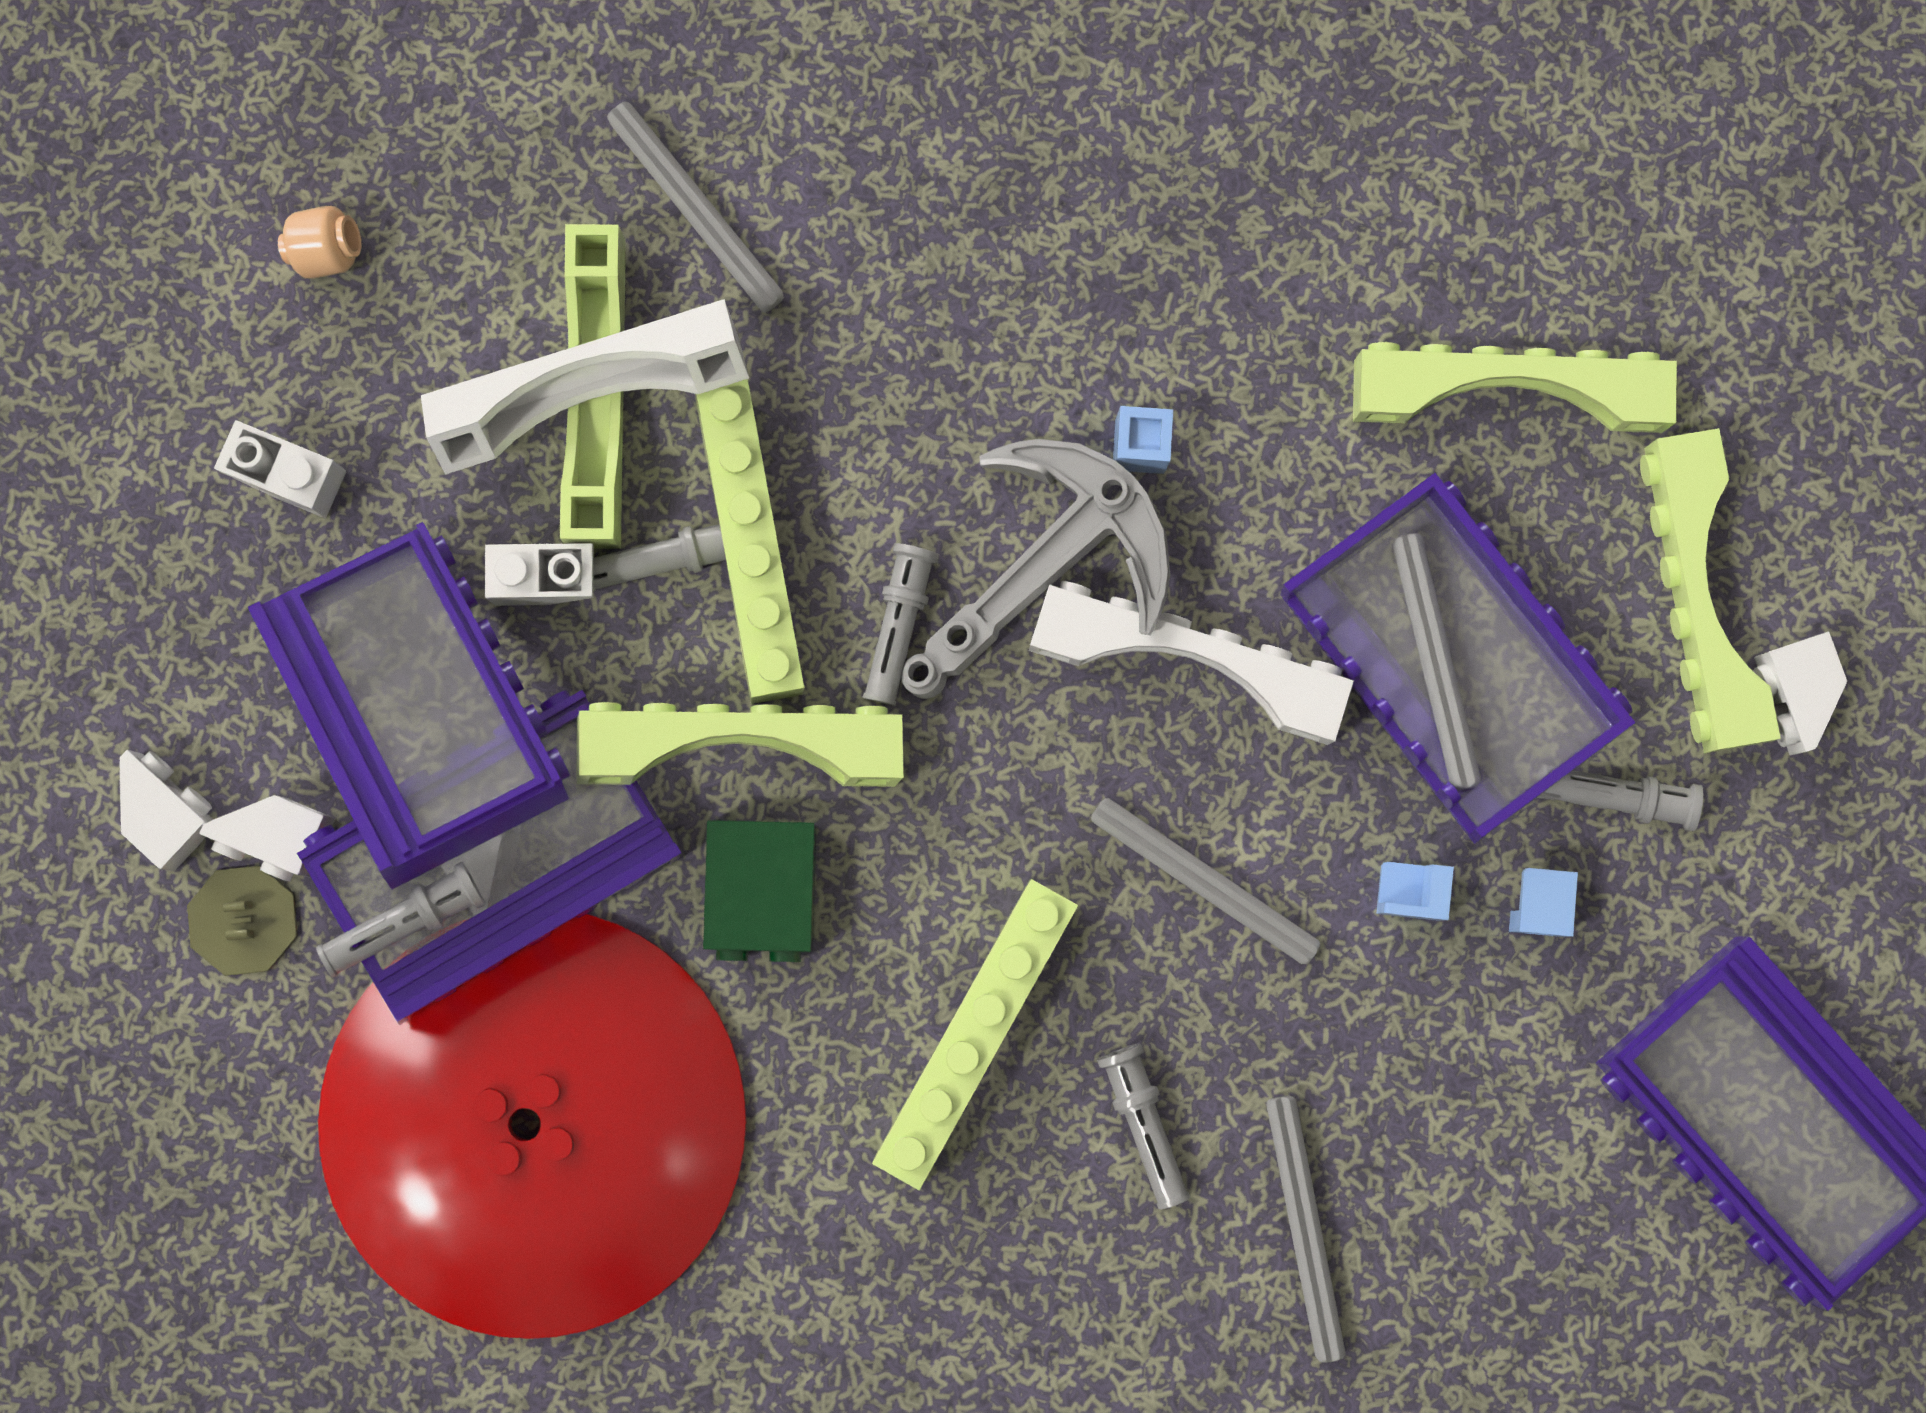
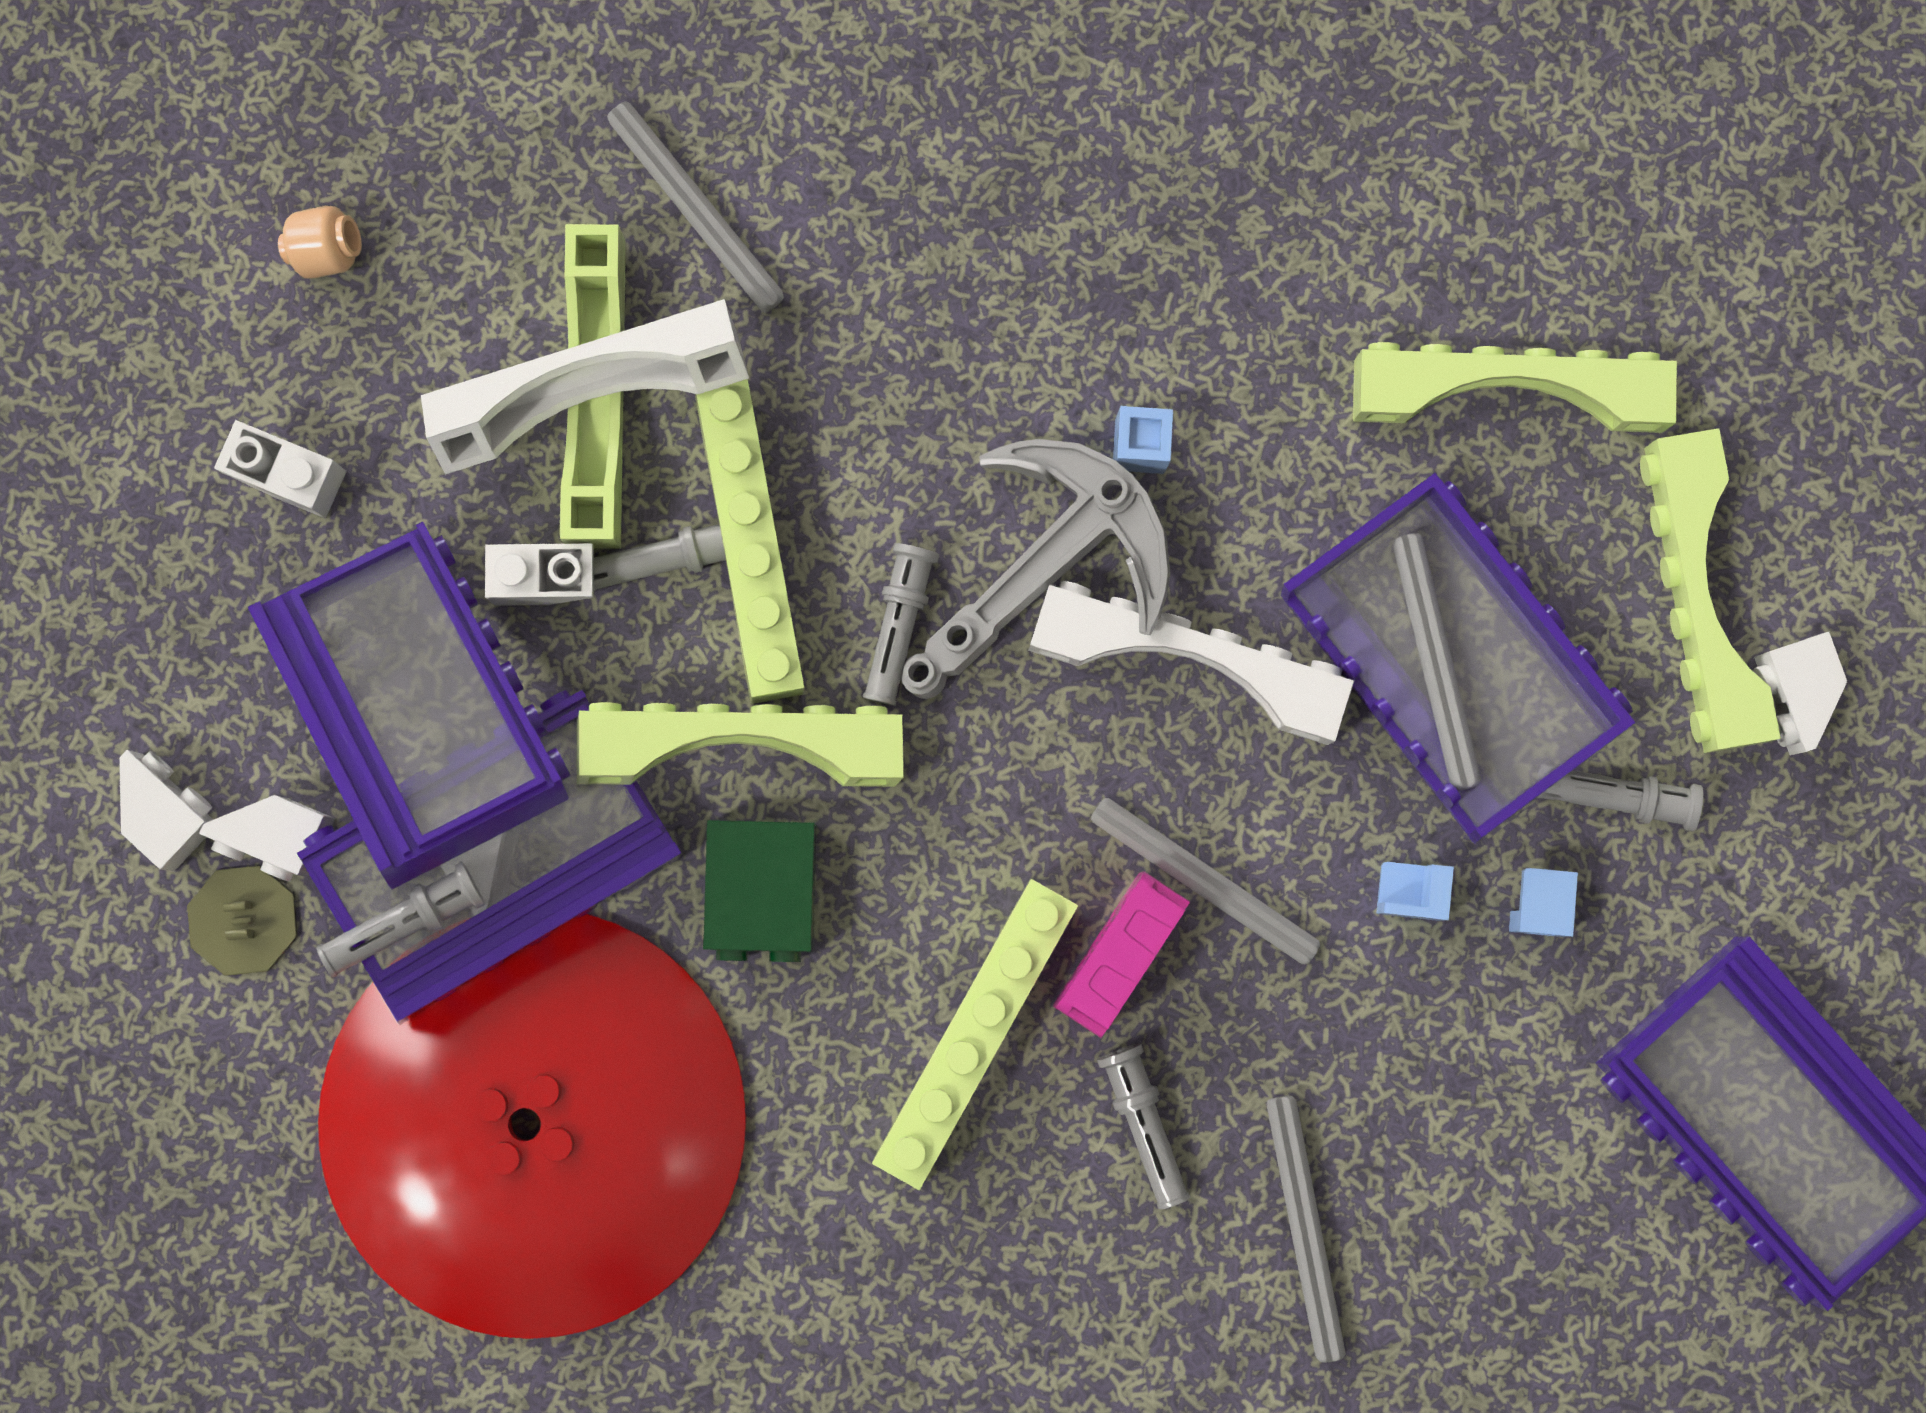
none -> dark pink axle [1053,871,1190,1038]

